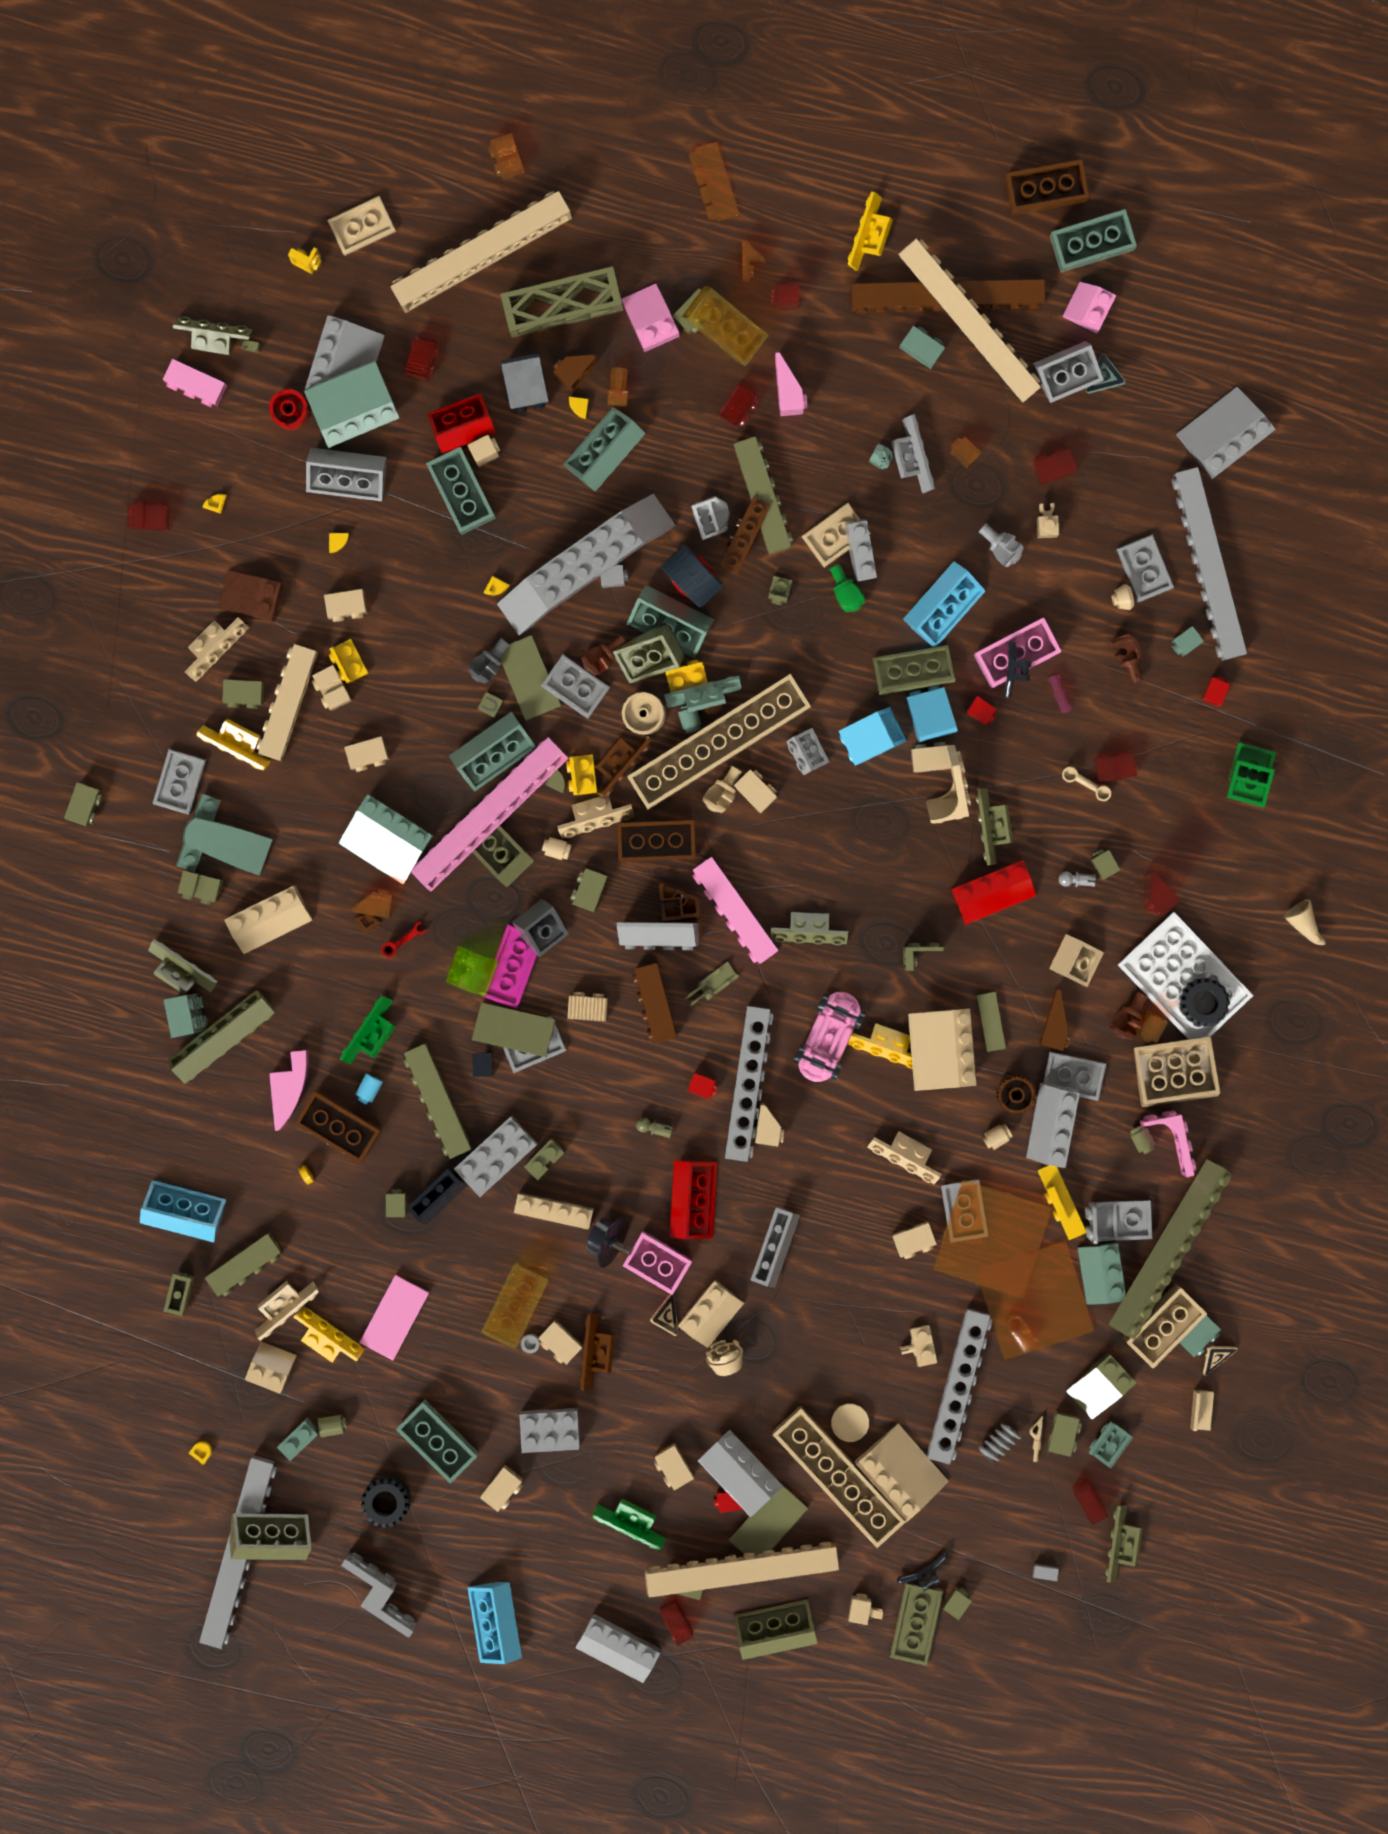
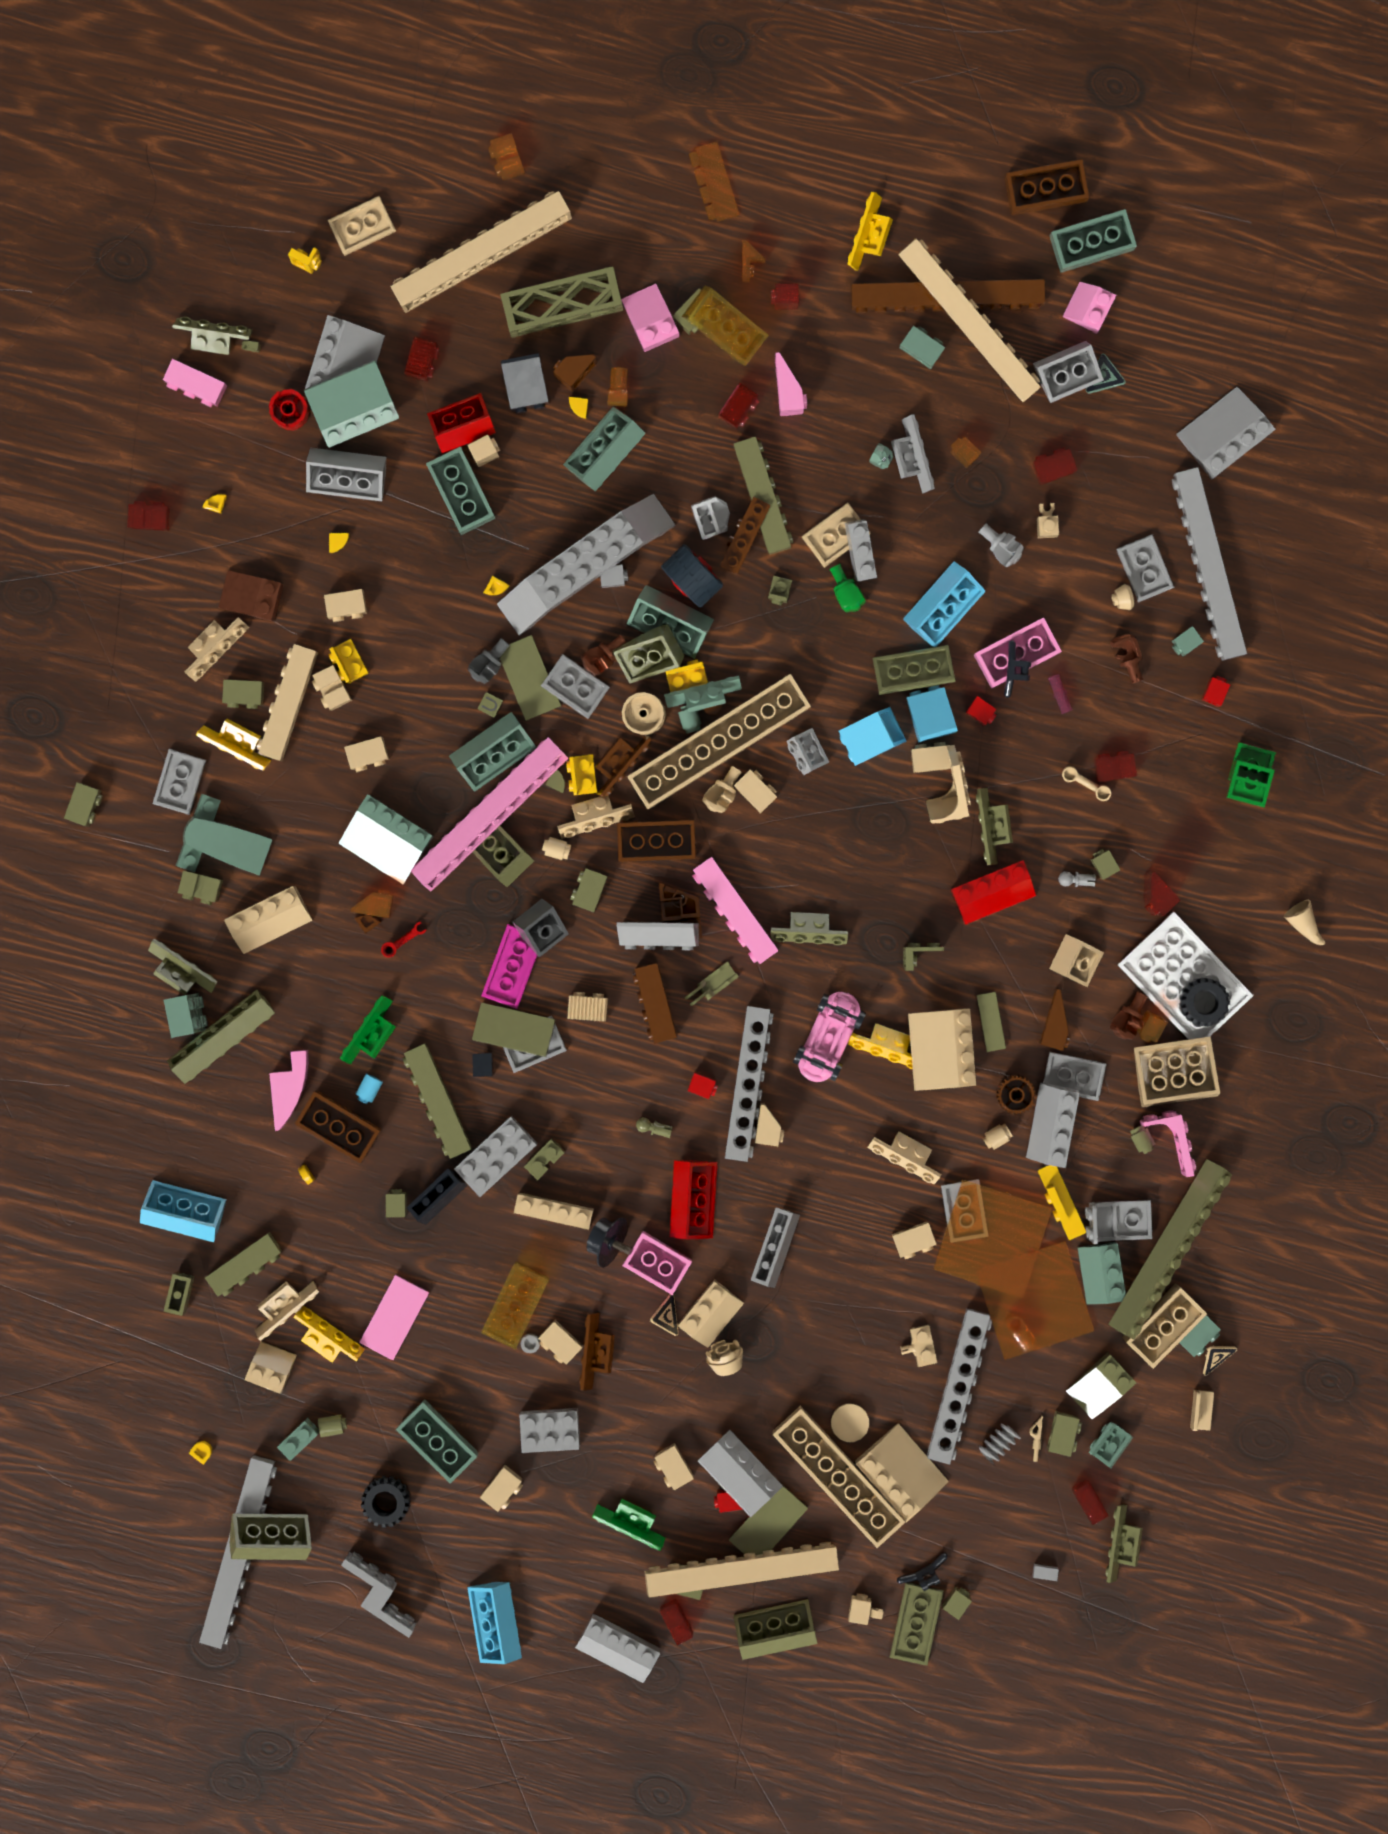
clear neon green slope [446,946,498,997] -> none

